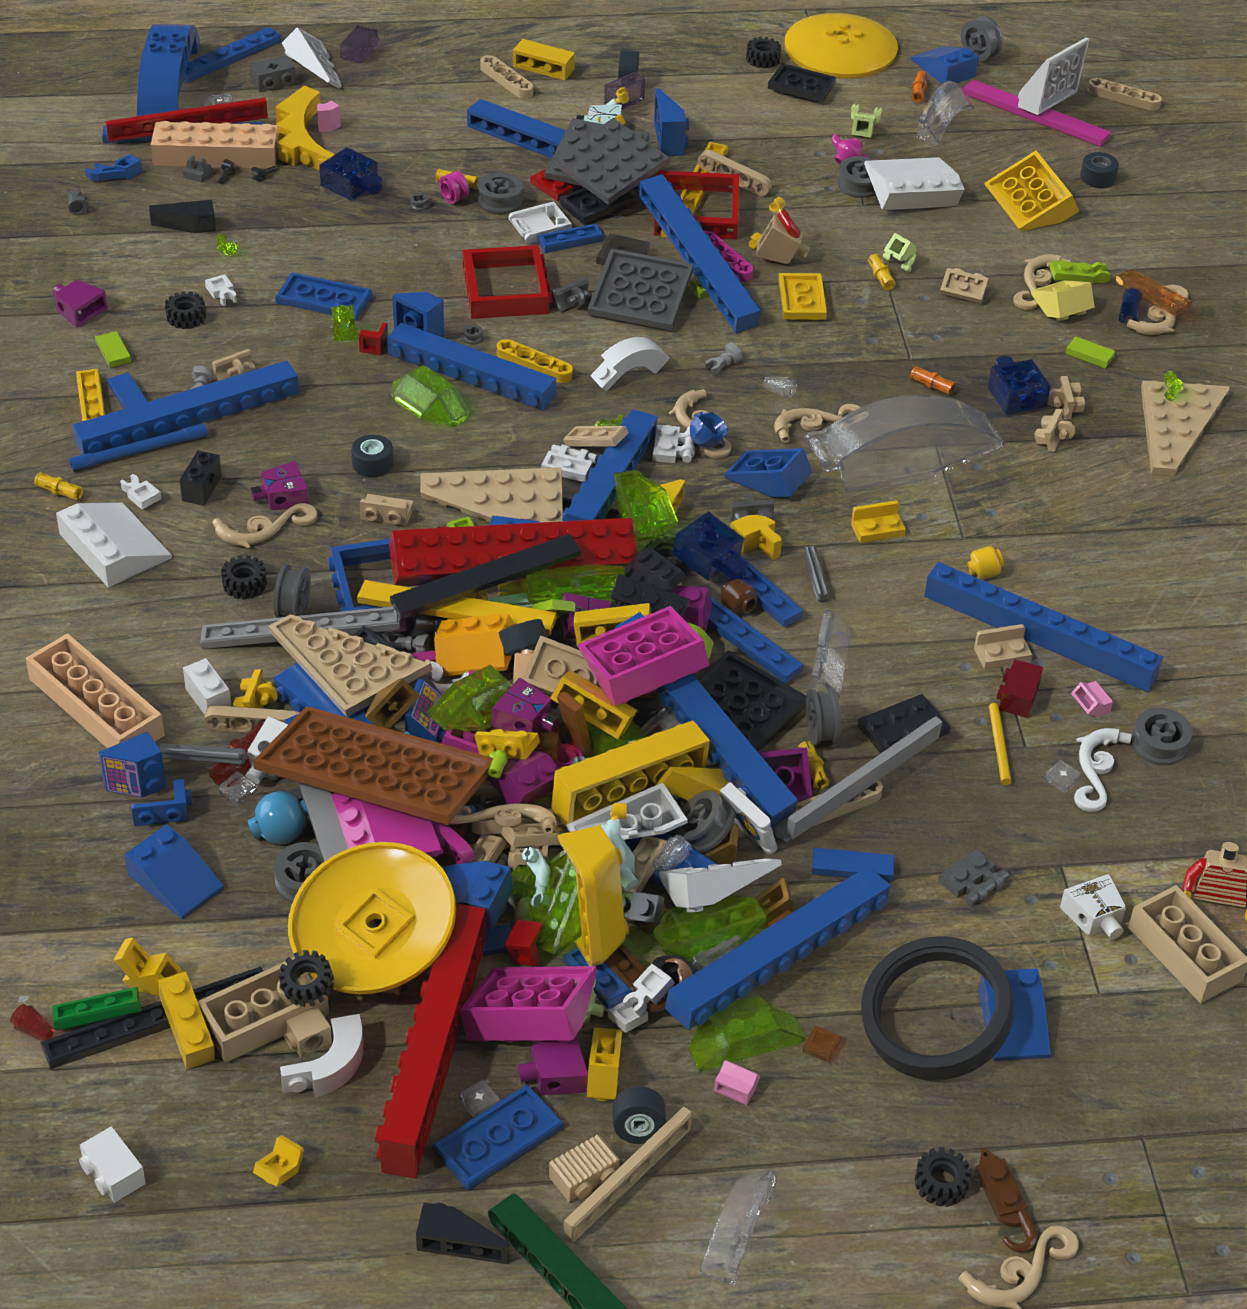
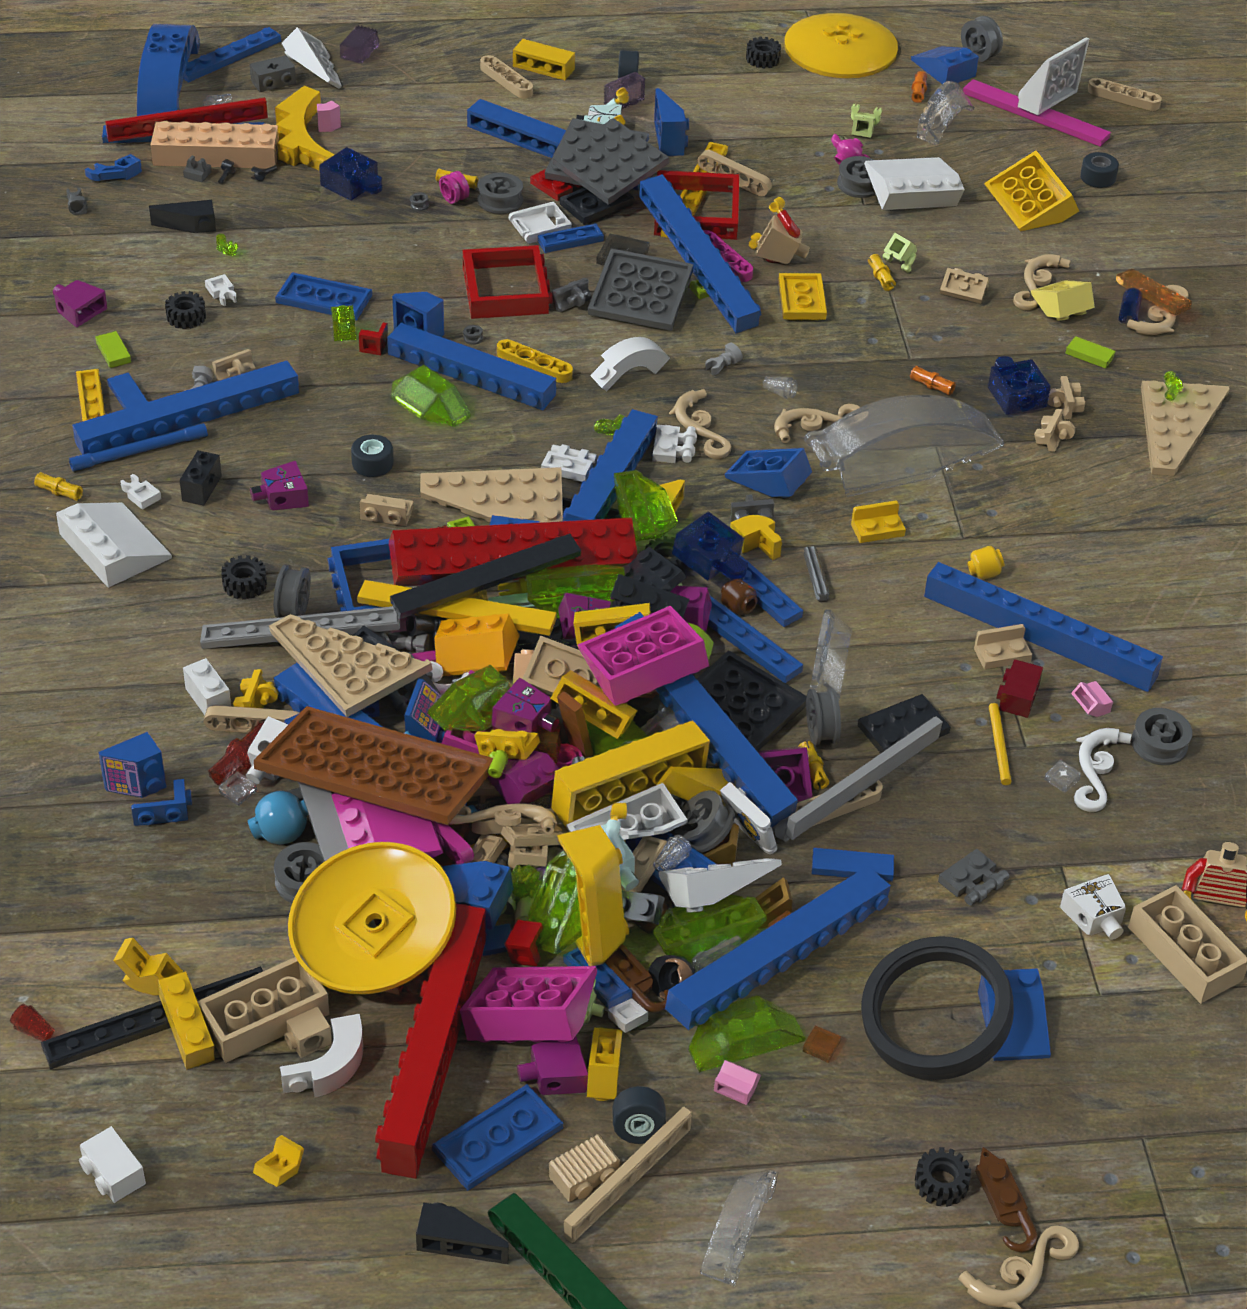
light nougat brick [26,633,165,748] -> none
green tile [52,987,142,1031] -> none
blue slope [124,824,224,919] -> none
dark grey axle [158,743,248,765] -> none
tan plant [212,503,317,548] -> none
black tyre [279,950,334,1007] -> none
pearl gold slope [365,678,420,729] -> none
clear tile [459,1079,500,1117] -> none
black wheel [499,619,548,656] -> none
light aqua arm [522,847,551,909] -> none
lime tile [532,599,575,616] -> none
tan tile [563,426,628,446] -> none
white plate [623,964,675,1016] -> none
blue piece [690,411,728,448] -> none
black plate [768,63,836,103] -> none
lime hinge [1049,260,1111,284] -> none

